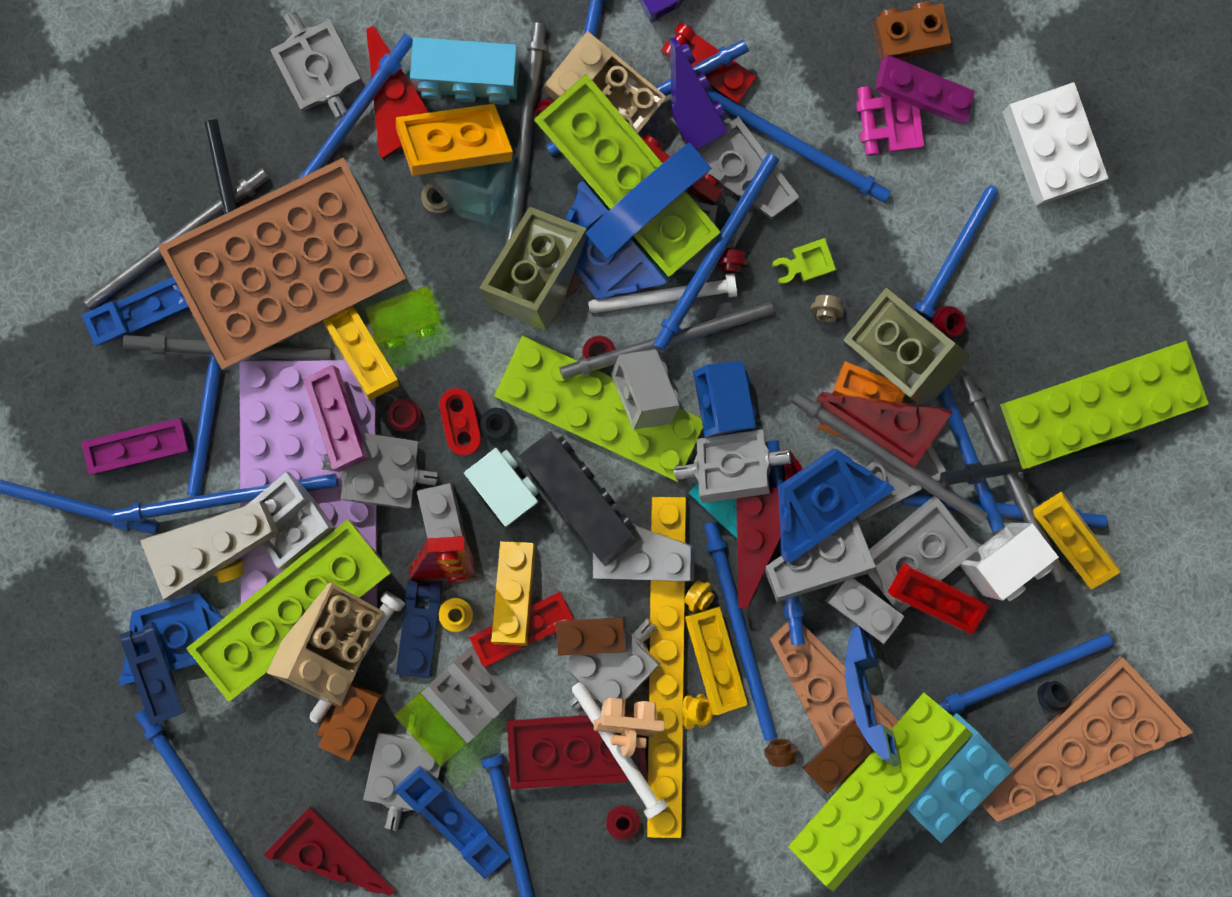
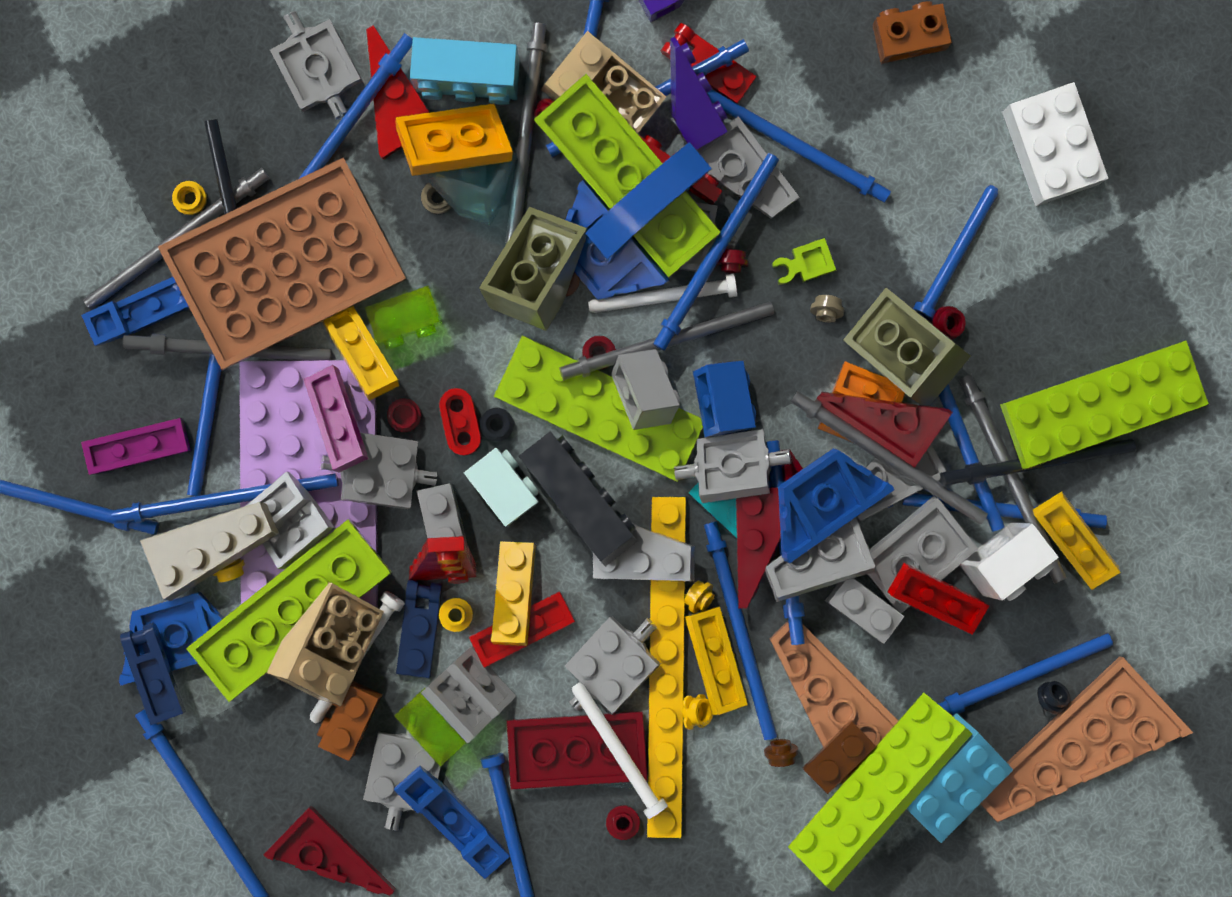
reddish brown plate [556,617,628,656] -> none
light nougat hips [594,698,664,757] -> none
blue slope [845,626,901,766] -> none
dark pink plate [856,86,924,156] -> none
magenta plate [874,55,975,125] -> none
none -> yellow plate [172,181,207,215]

